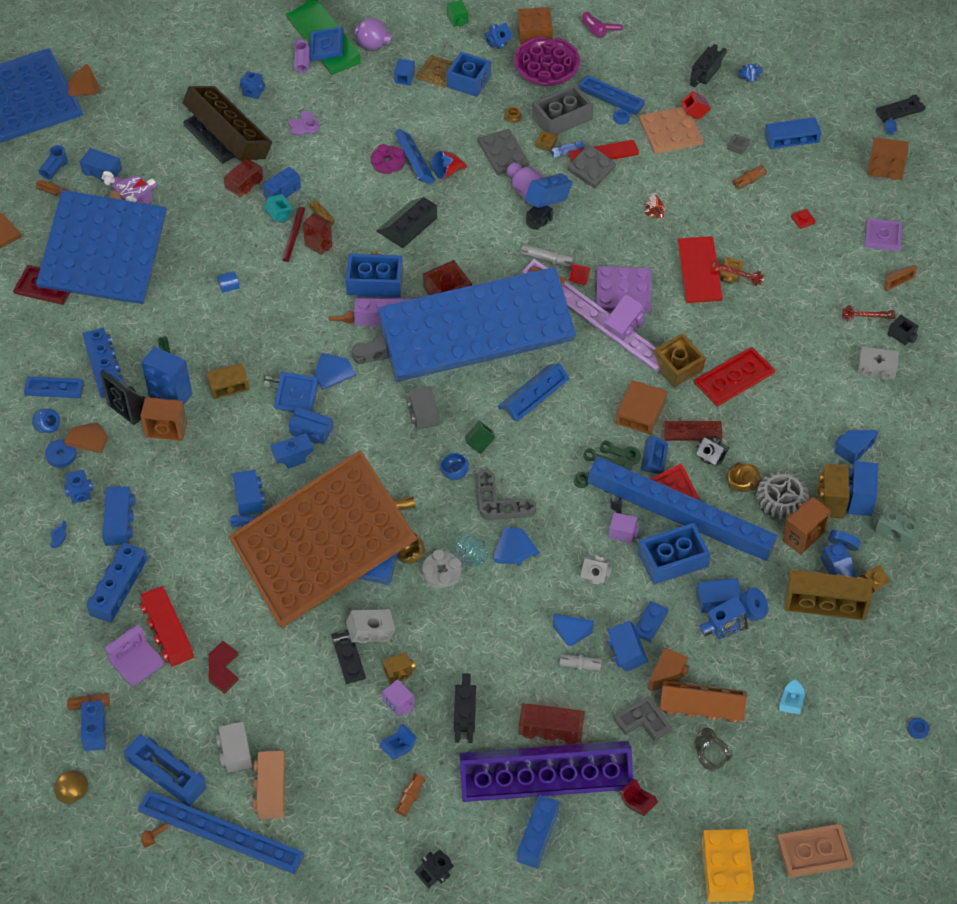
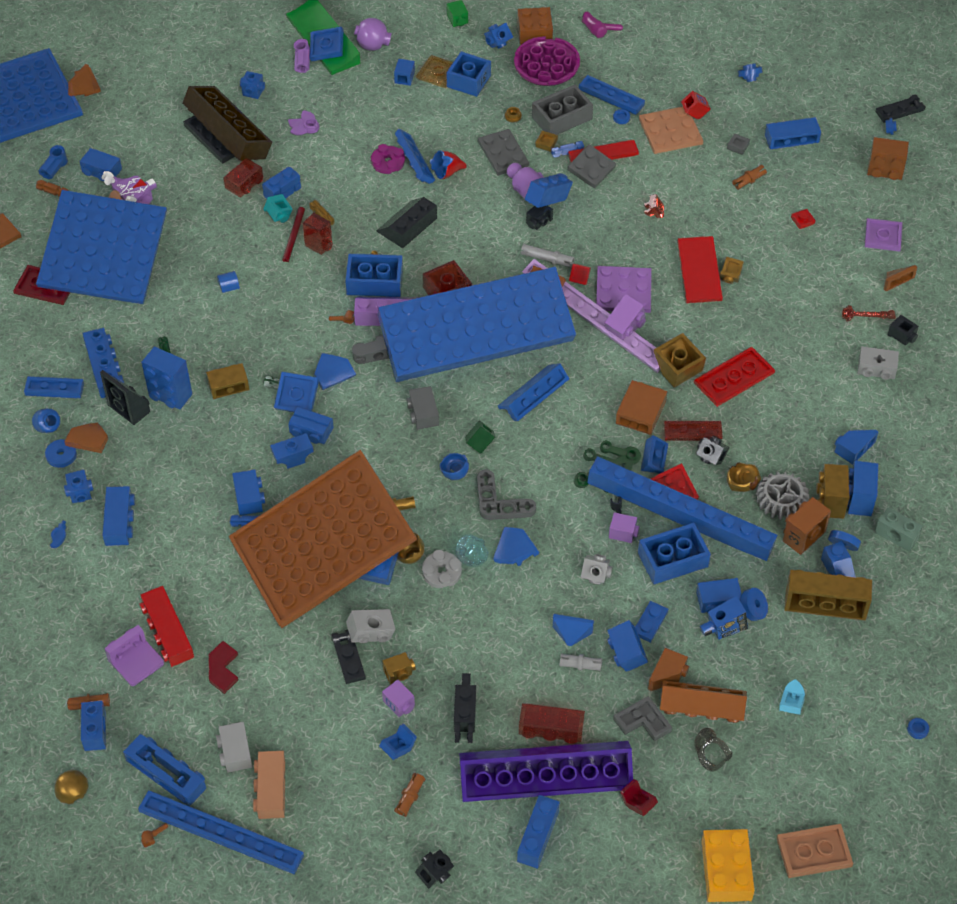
blue brick [87,543,148,623] -> none
dark orange brick [140,398,187,441] -> none
black hinge [690,44,727,88] -> none
clear red piece [711,261,764,286] -> none
pearl gold brick [858,564,891,593] -> none

